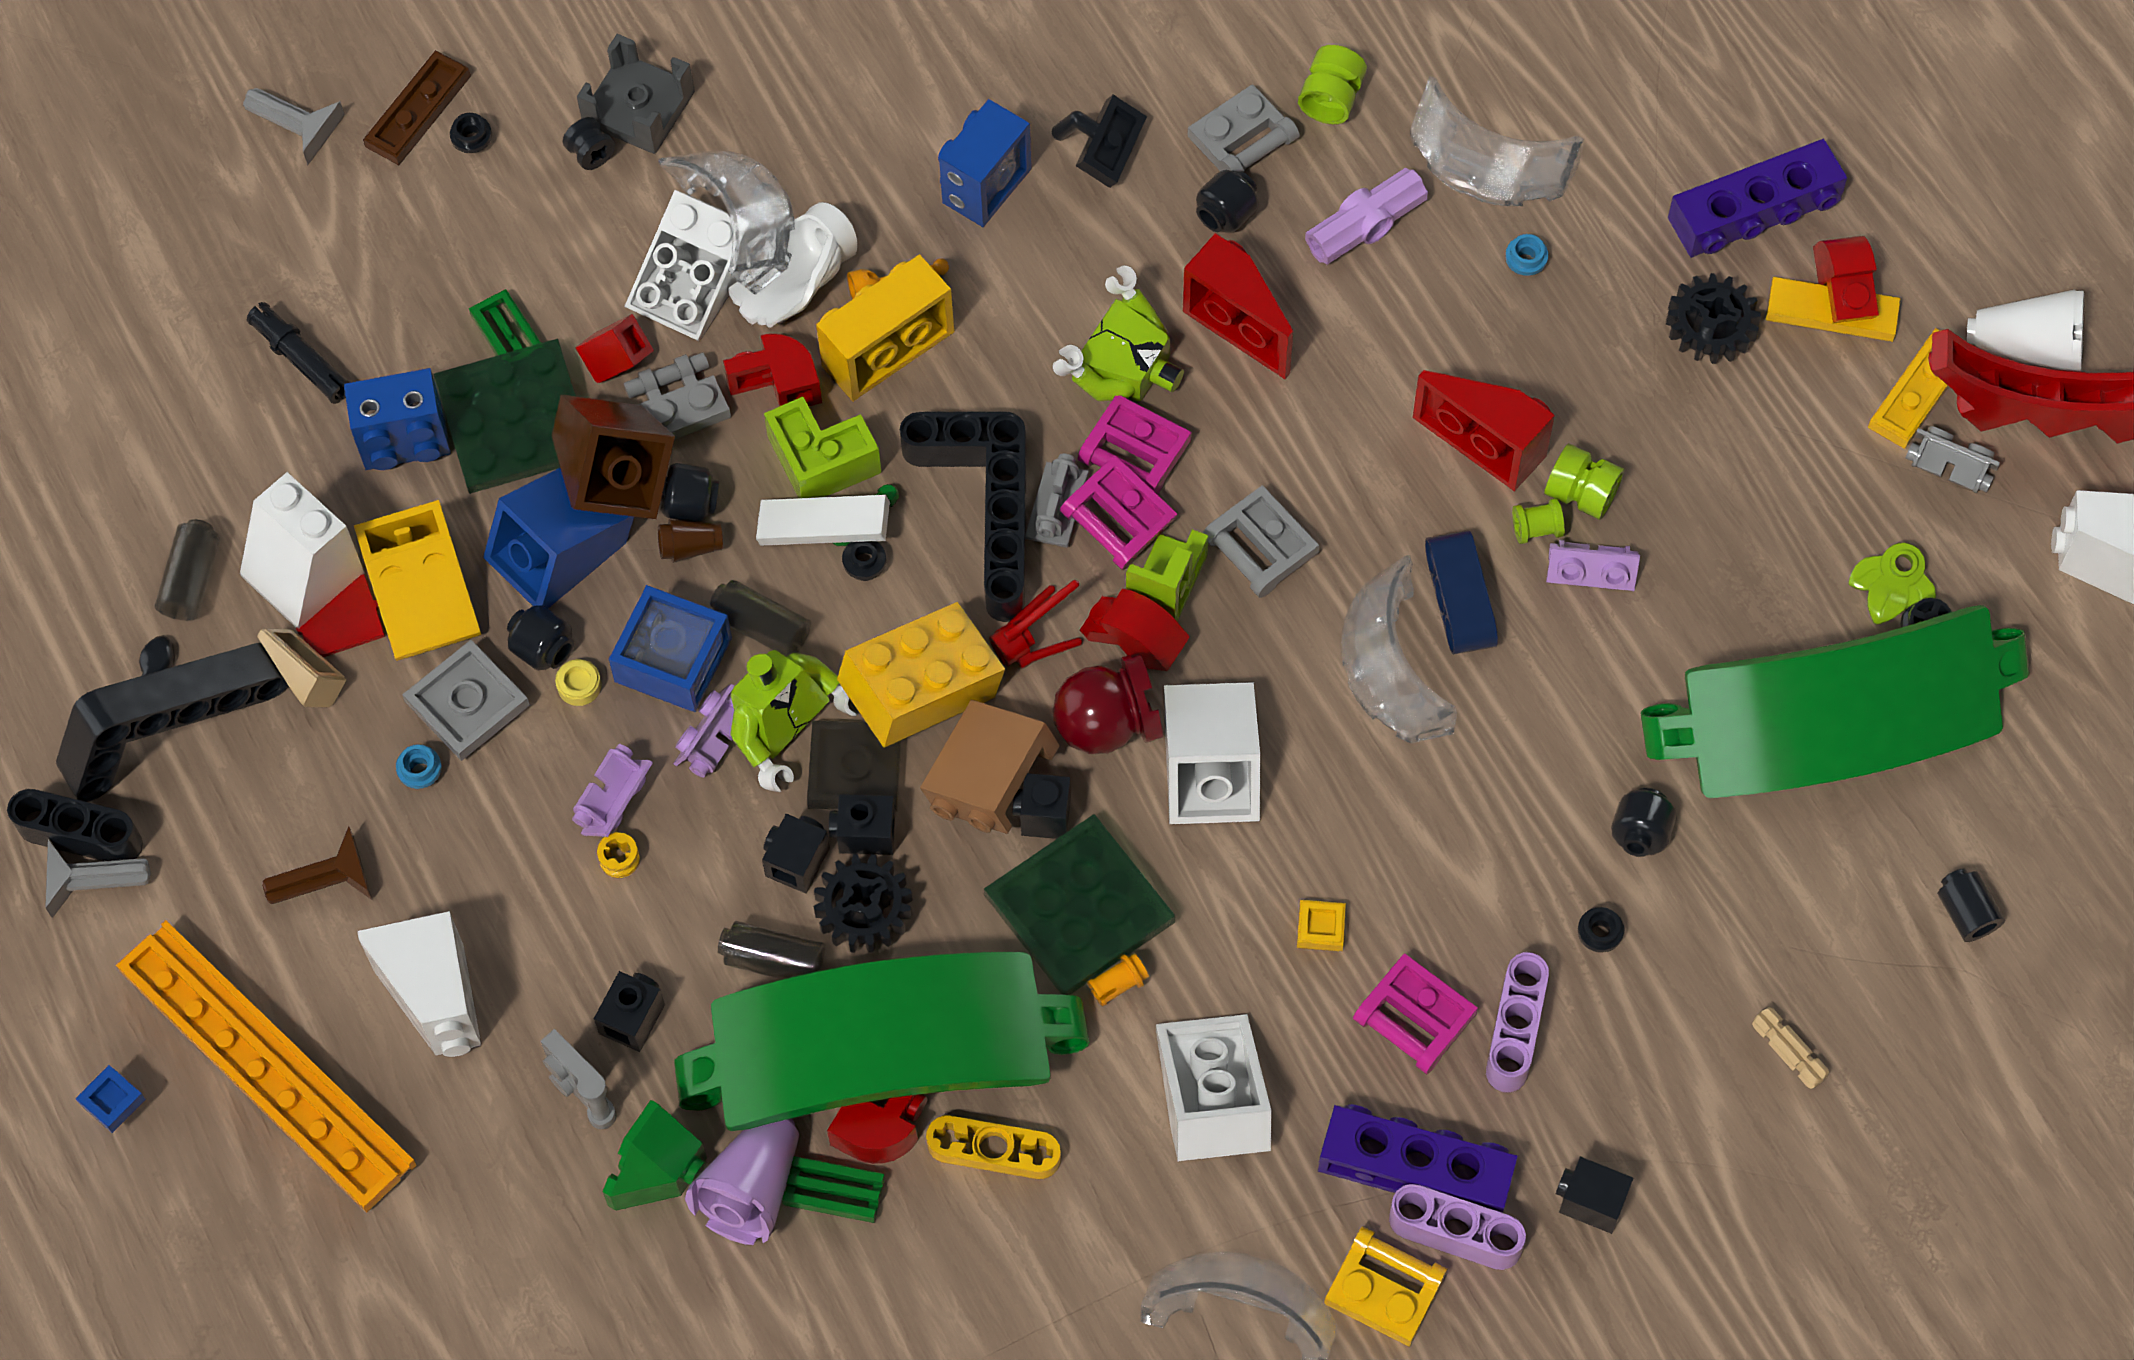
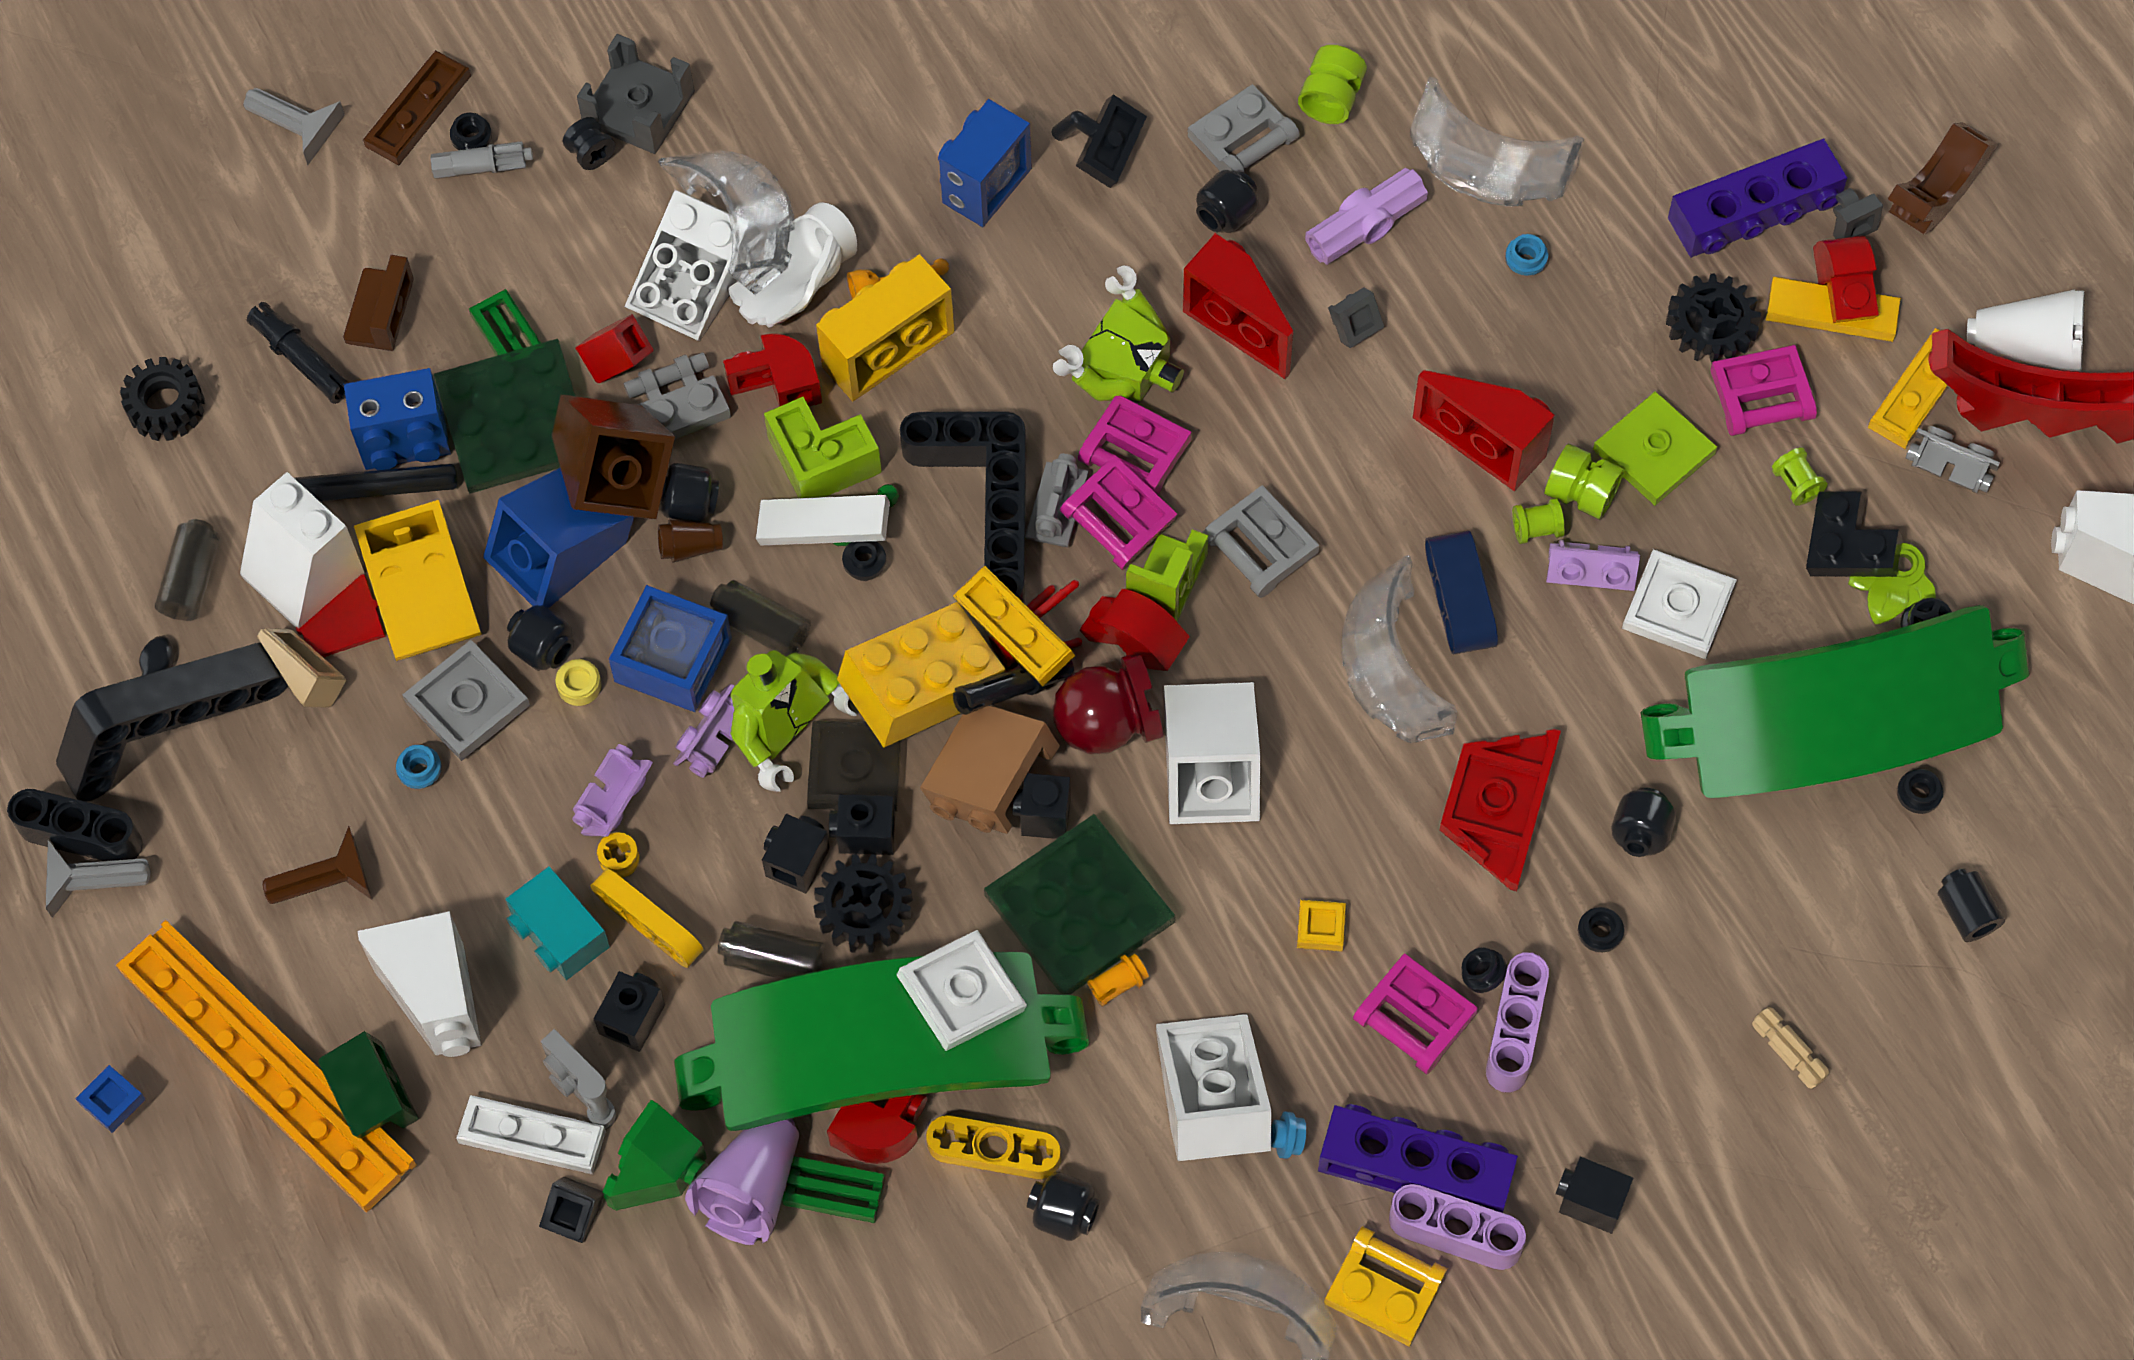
none -> black tyre [120,357,205,441]
none -> black axle [294,464,458,501]
none -> dark green panel [318,1031,419,1138]
none -> reddish brown panel [343,255,414,351]
none -> light grey piece [430,141,533,179]
none -> white tile [456,1095,606,1175]
none -> teal brick [505,866,610,981]
none -> black slope [539,1177,604,1243]
none -> yellow beam [590,868,704,968]
none -> white tile [897,930,1027,1051]
none -> yellow tile [953,566,1075,686]
none -> black pin [953,660,1074,715]
none -> black head [1027,1172,1100,1241]
none -> dark azure plate [1271,1111,1306,1159]
none -> dark grey tile [1328,287,1384,348]
none -> red wing [1439,729,1561,892]
none -> black plate [1461,948,1507,993]
none -> lime plate [1593,391,1717,506]
none -> white tile [1622,549,1737,659]
none -> dark pink plate [1710,345,1817,436]
none -> lime bush [1772,447,1828,506]
none -> black plate [1806,491,1903,577]
none -> dark grey tile [1833,188,1883,239]
none -> reddish brown arch [1888,122,1998,234]
none -> black plate [1897,769,1943,814]

